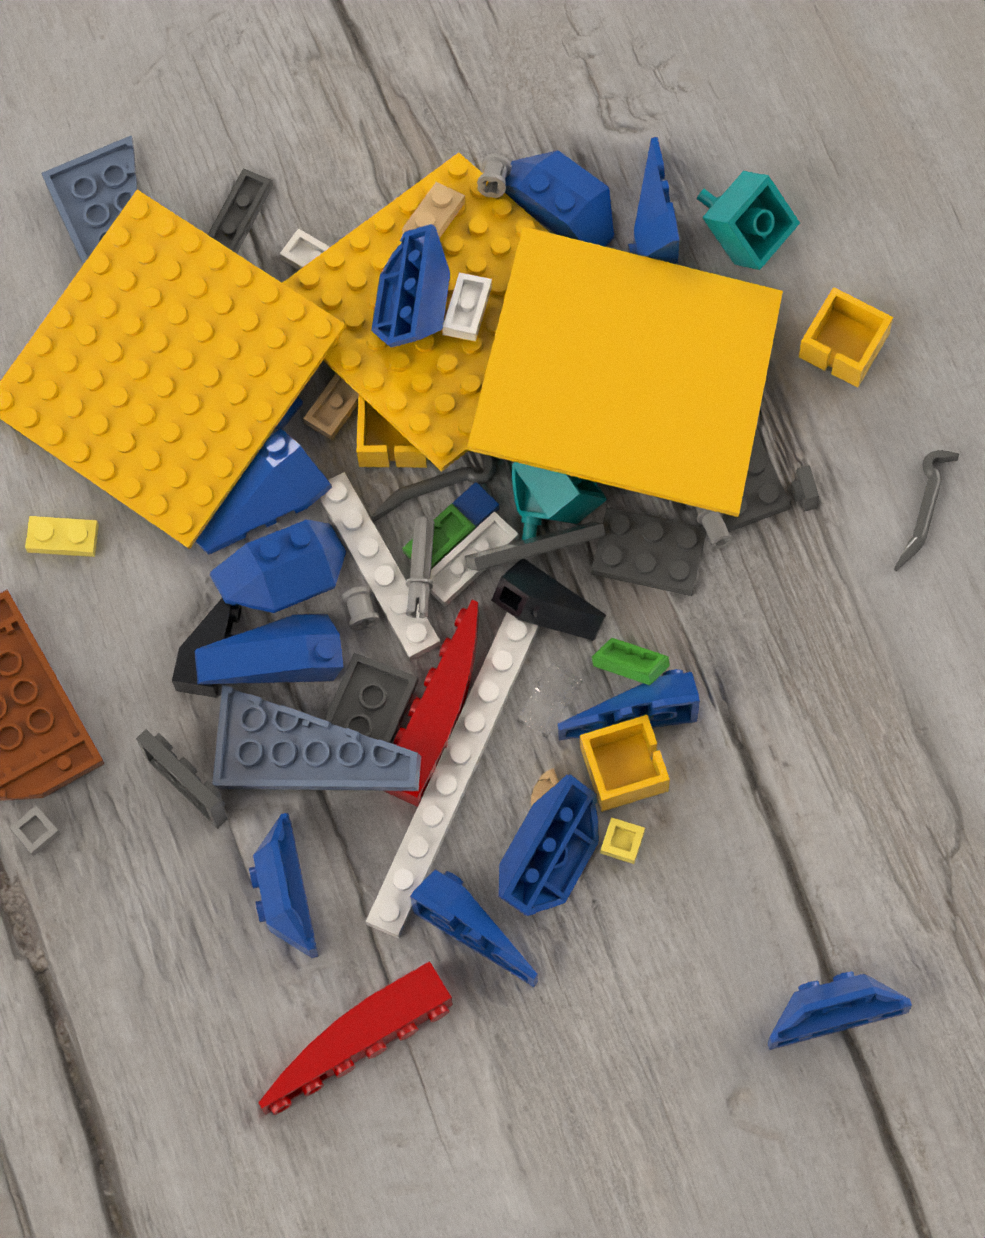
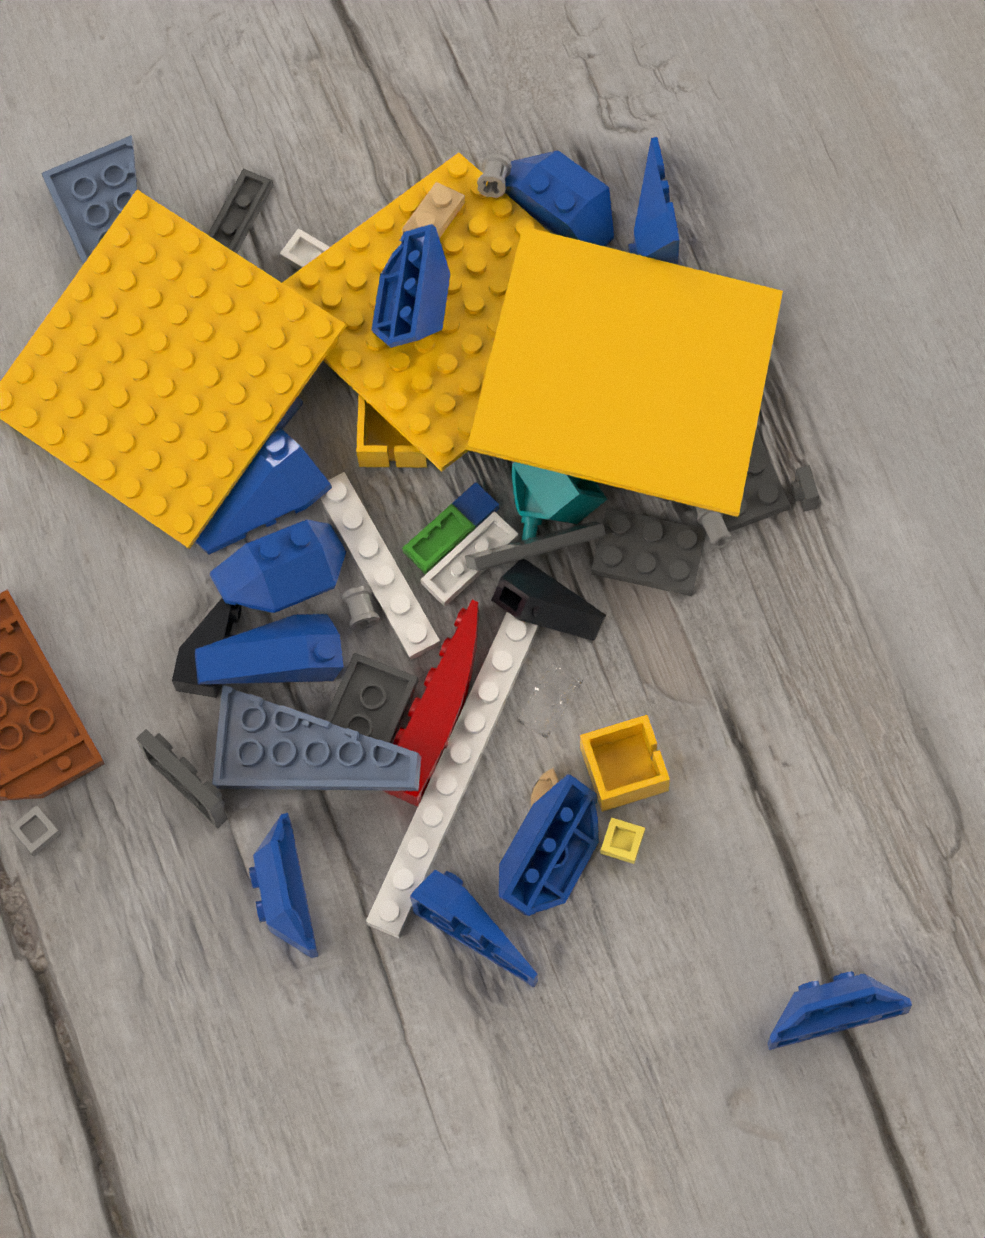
light yellow plate [25,516,99,557] -> none
red slope [258,961,453,1115] -> none
tan plate [303,373,358,440] -> none
dark grey piece [372,455,496,522] -> none
light grey axle [406,516,435,618] -> none
white plate [443,272,492,342] -> none
blue wedge [558,669,700,741] -> none
bright green plate [592,638,670,685] -> none
teal piece [696,171,800,270] -> none
yellow piece [799,287,893,388] -> none
dark grey piece [894,450,959,571] -> none

